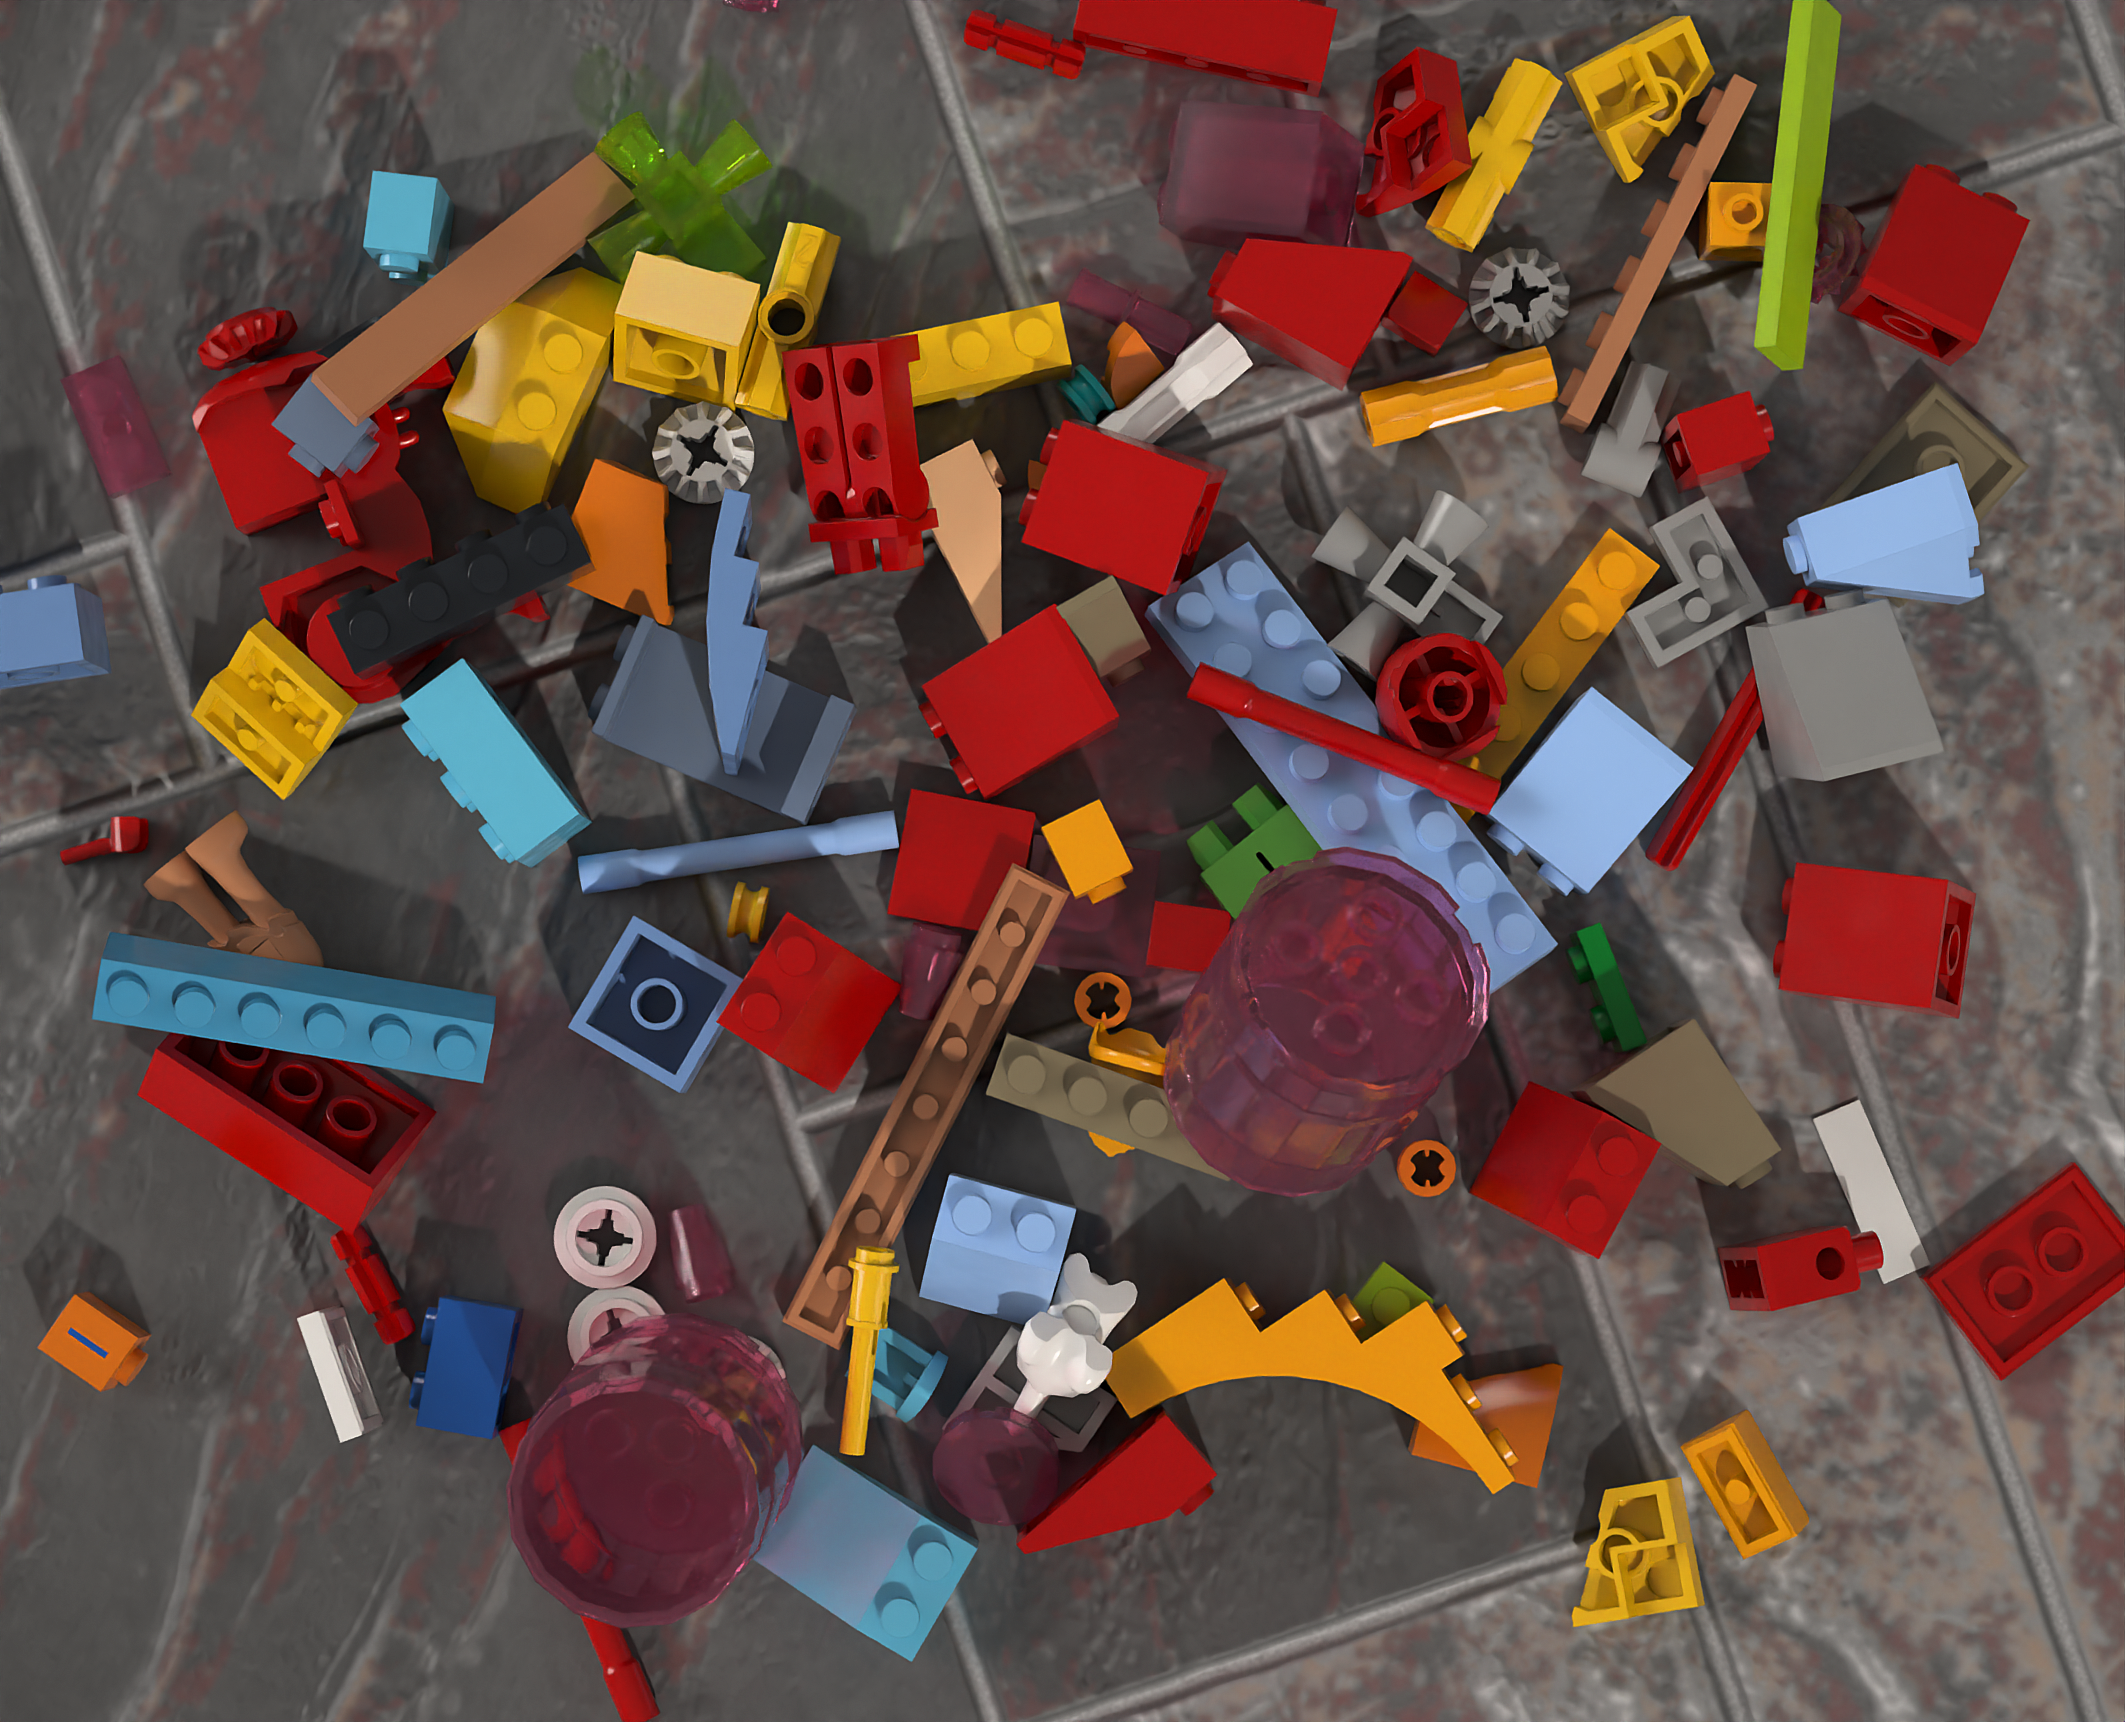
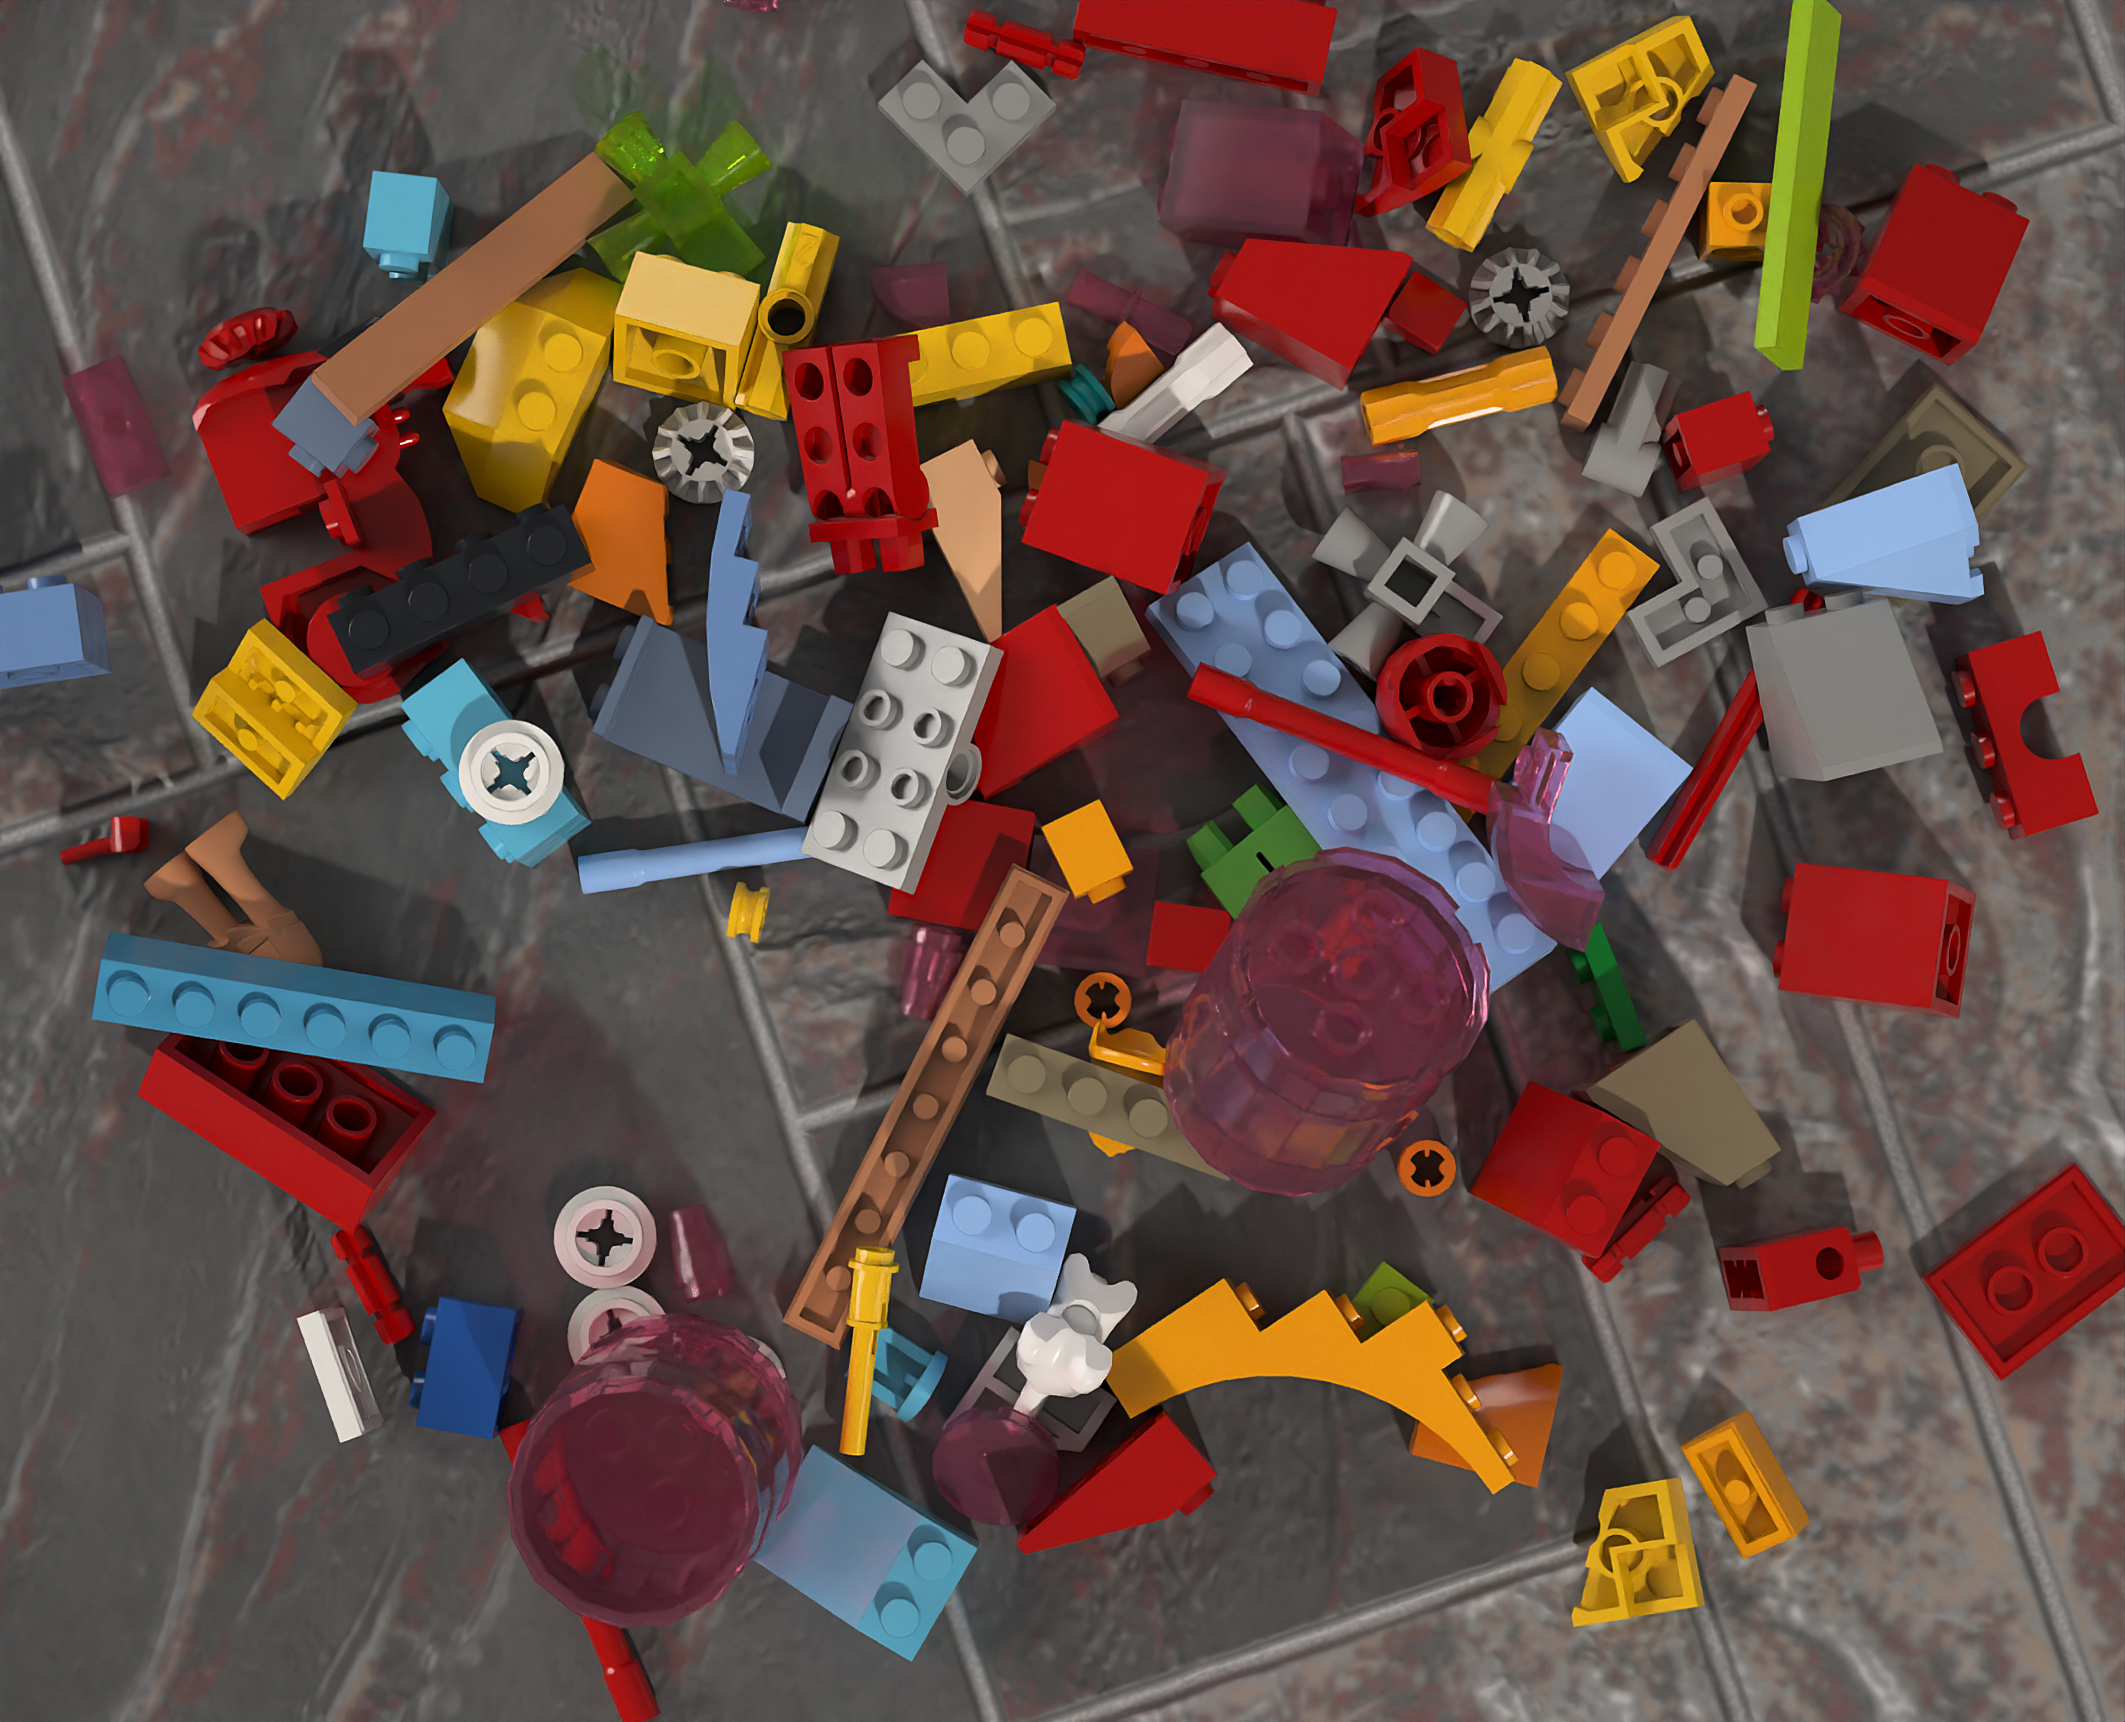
orange brick [37,1291,151,1392] -> none
medium blue brick [568,916,743,1093] -> none
red slope [716,911,903,1094] -> none
white sticker [1813,1100,1930,1284] -> none
none -> white gear [459,720,565,825]
none -> light grey plate [800,611,1004,895]
none -> clear pink brick [869,262,951,332]
none -> light grey plate [878,59,1056,197]
none -> clear pink pin [1340,443,1421,496]
none -> clear pink arch [1486,727,1605,952]
none -> red axle [1581,1175,1690,1283]
none -> red arch [1951,630,2099,840]

